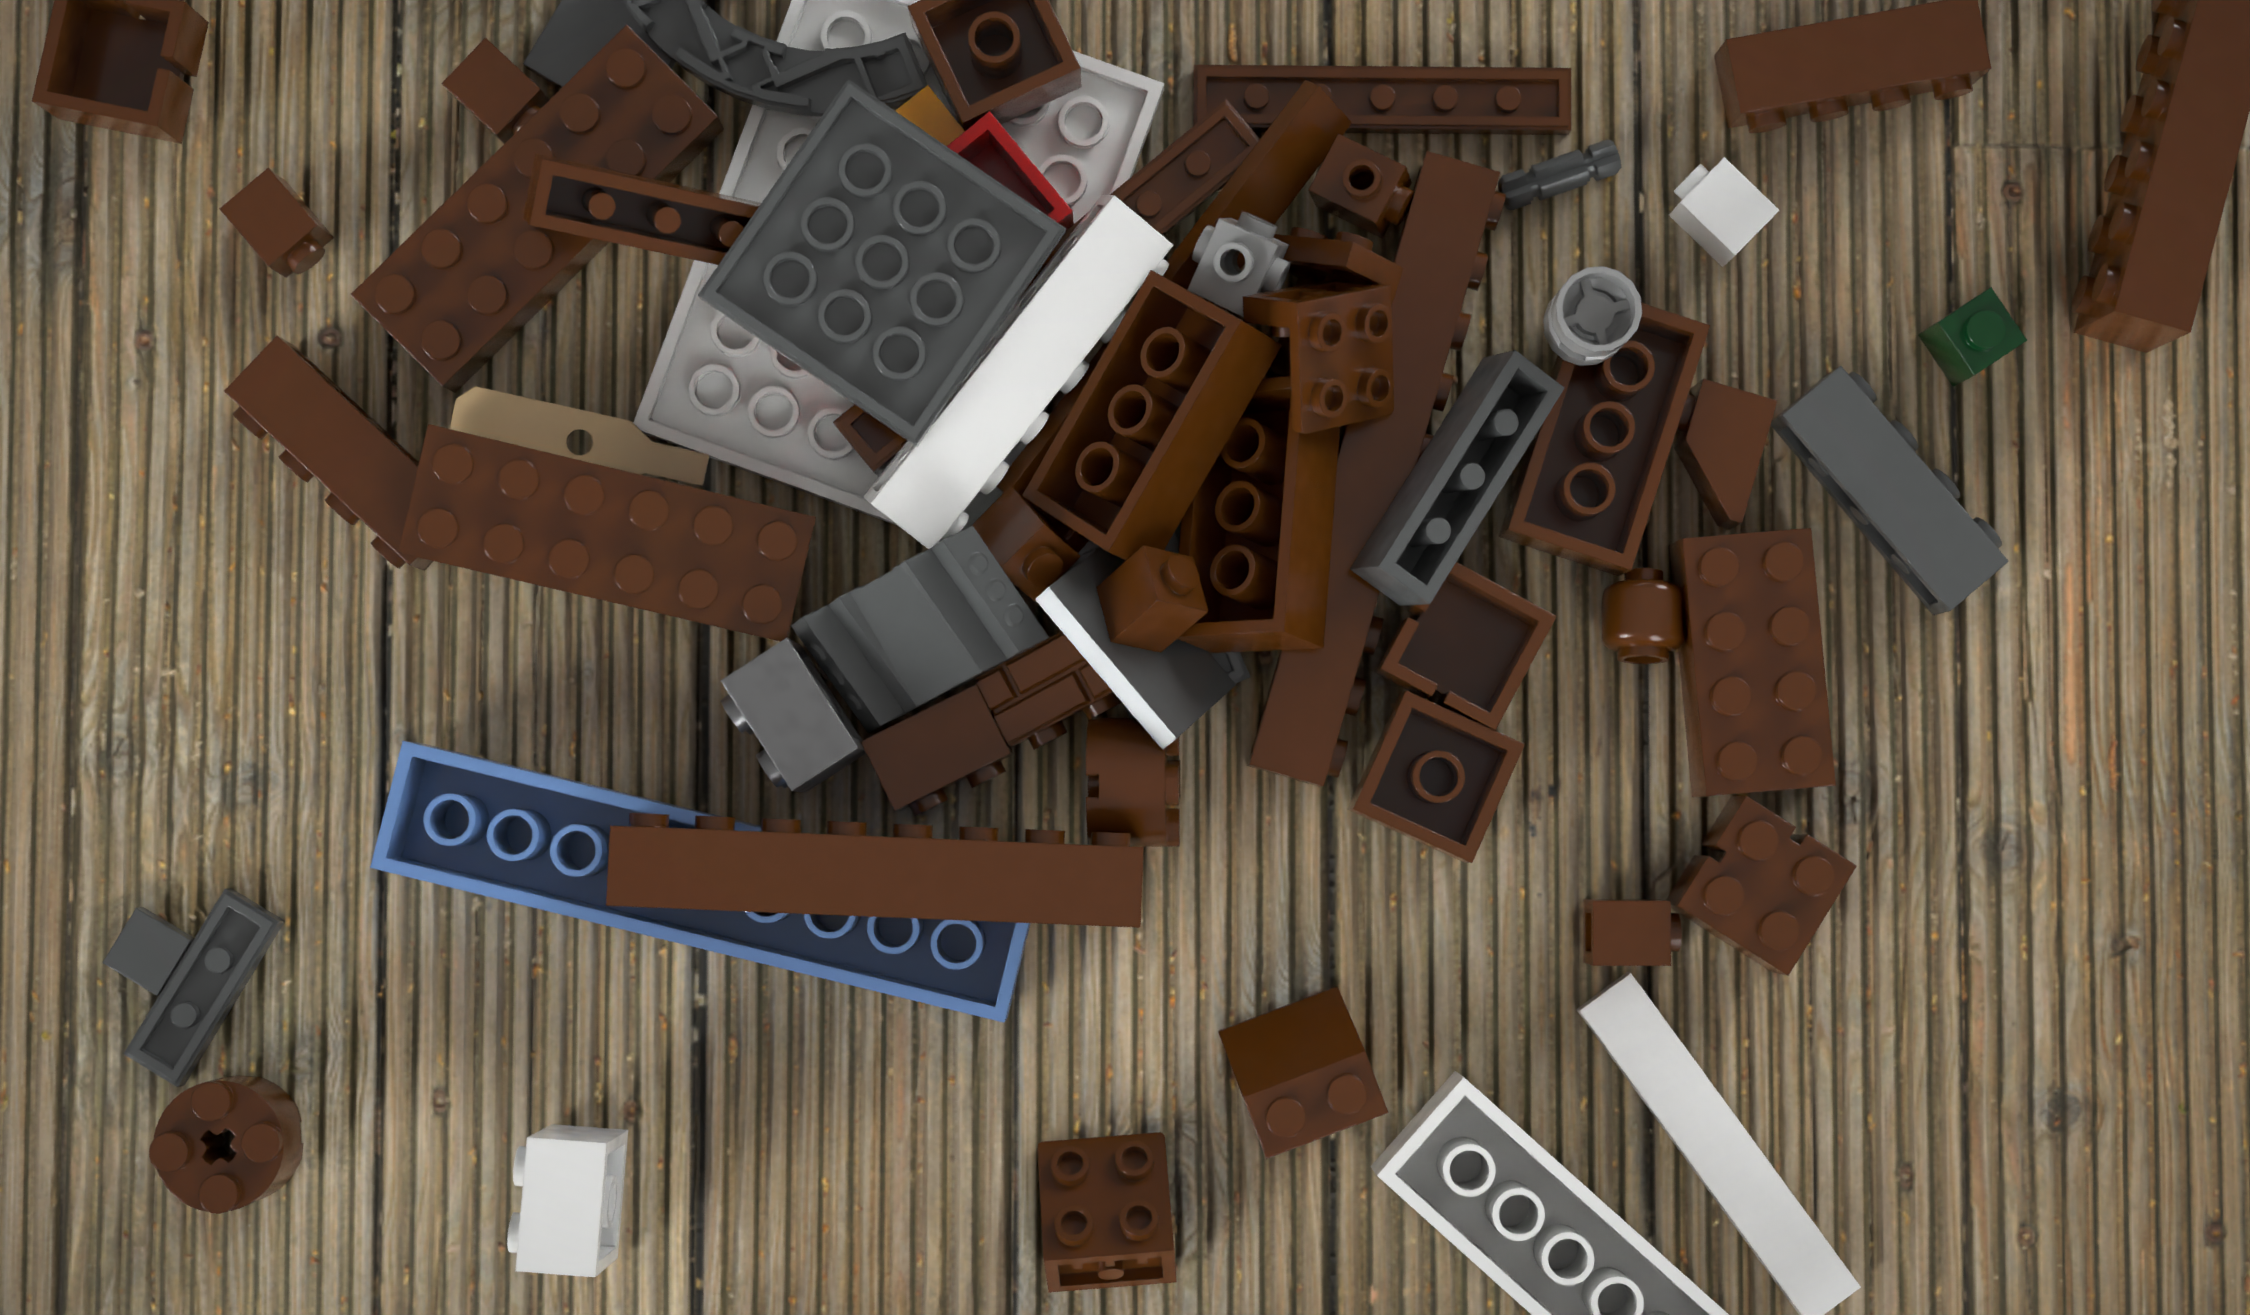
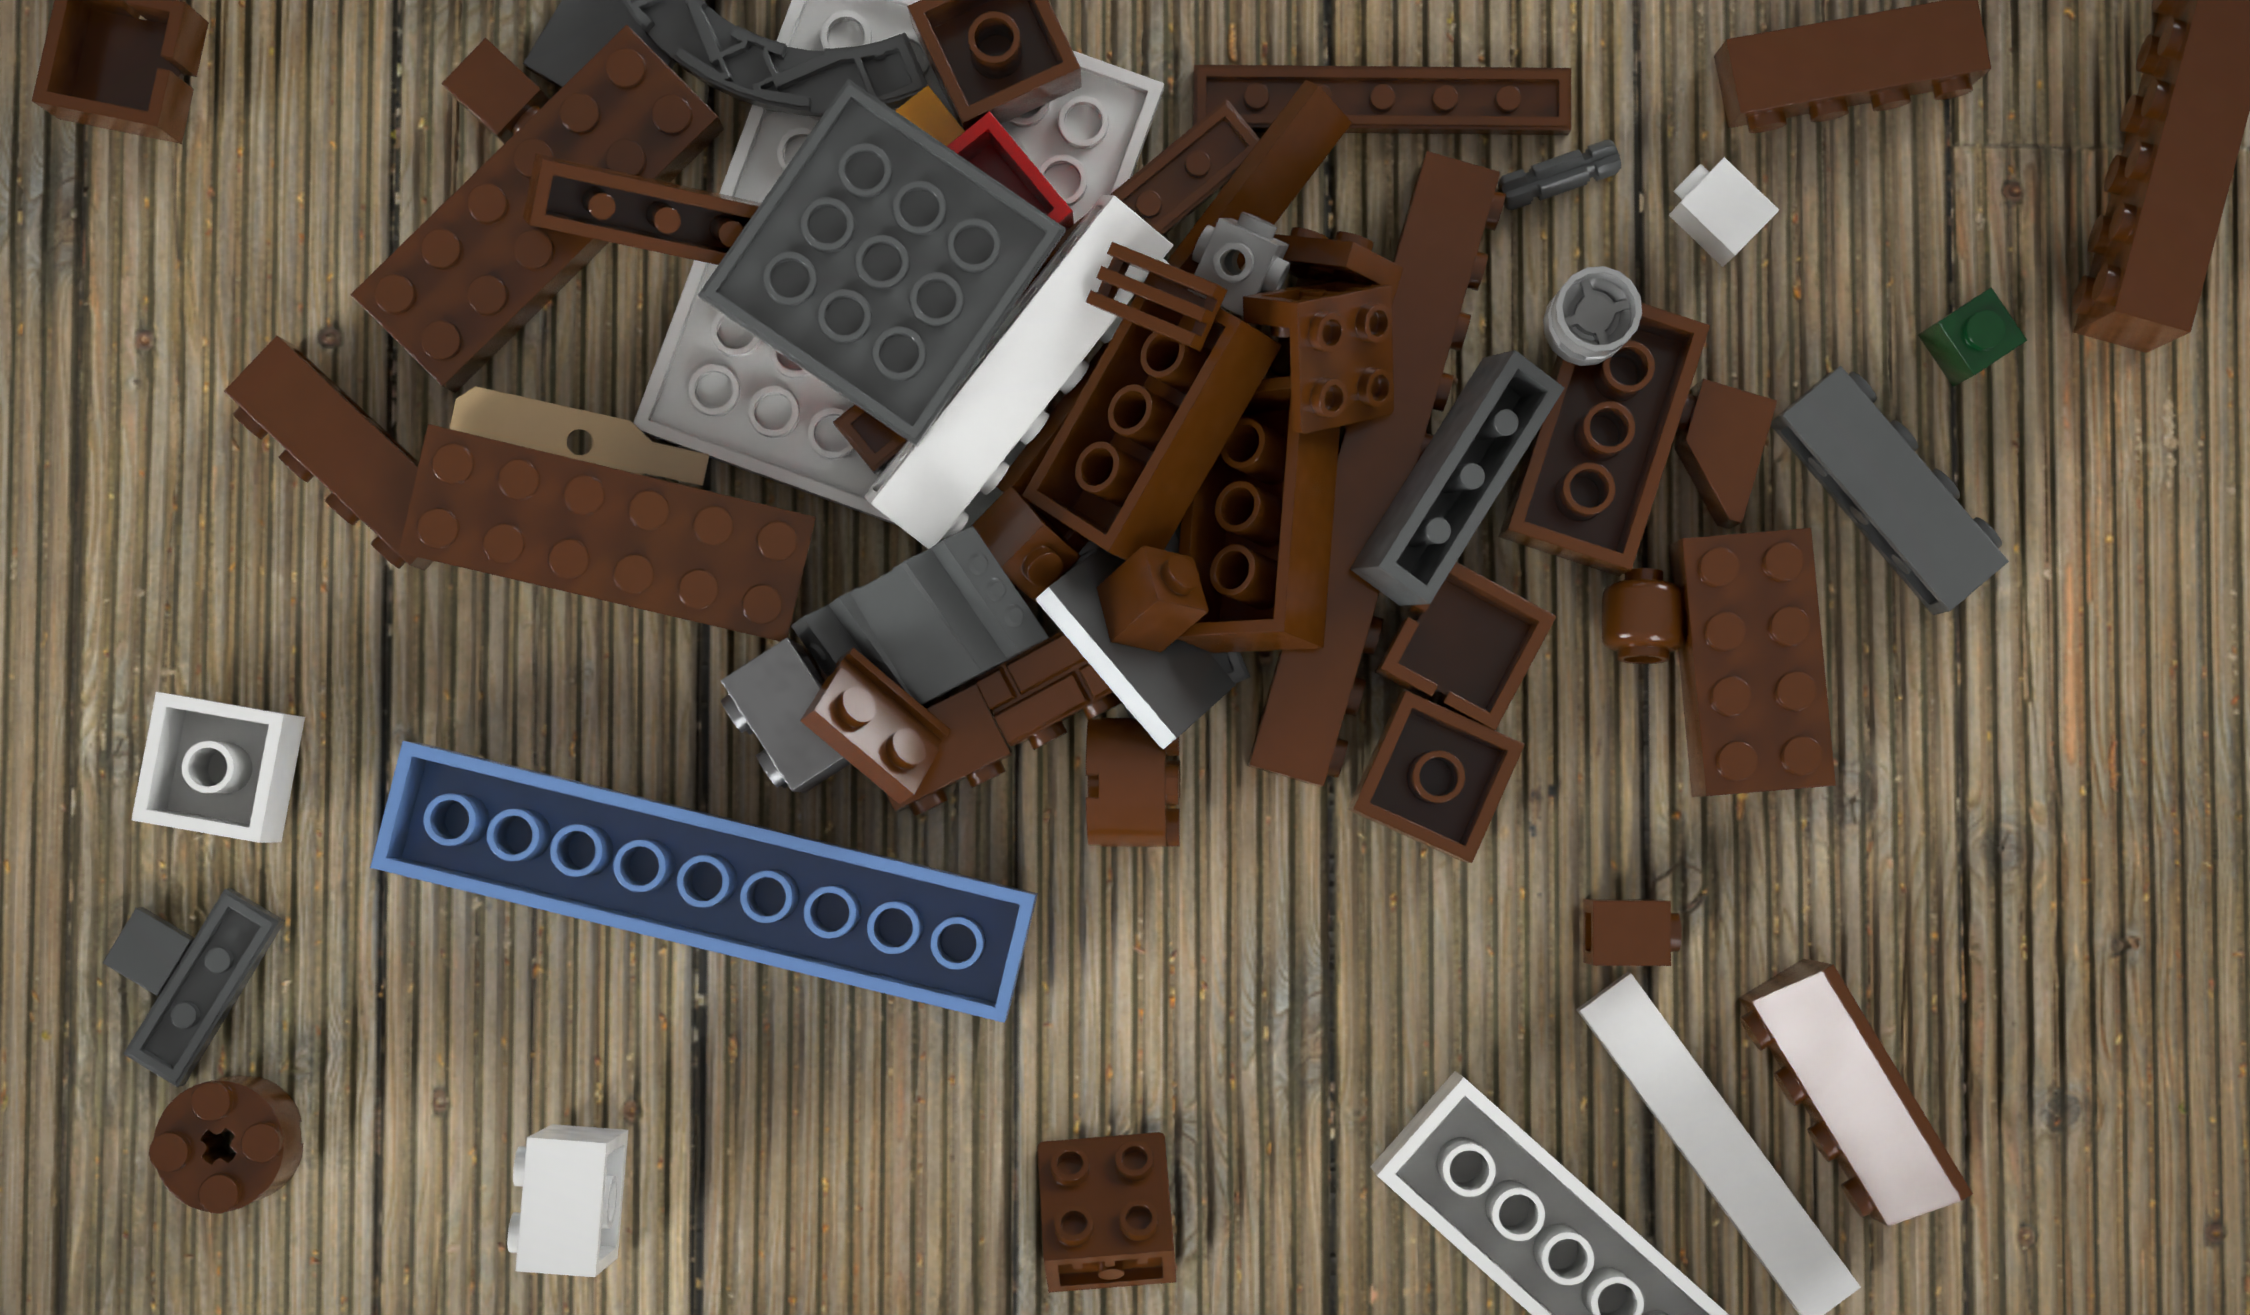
reddish brown brick [219,168,334,278] -> none
reddish brown brick [606,813,1144,928] -> none
reddish brown slope [1218,986,1389,1159] -> none
reddish brown brick [1308,134,1415,238] -> none
reddish brown piece [1666,796,1857,976] -> none
none -> white brick [131,692,305,843]
none -> reddish brown plate [800,647,951,804]
none -> reddish brown tile [1086,242,1228,351]
none -> slope [1739,959,1973,1226]

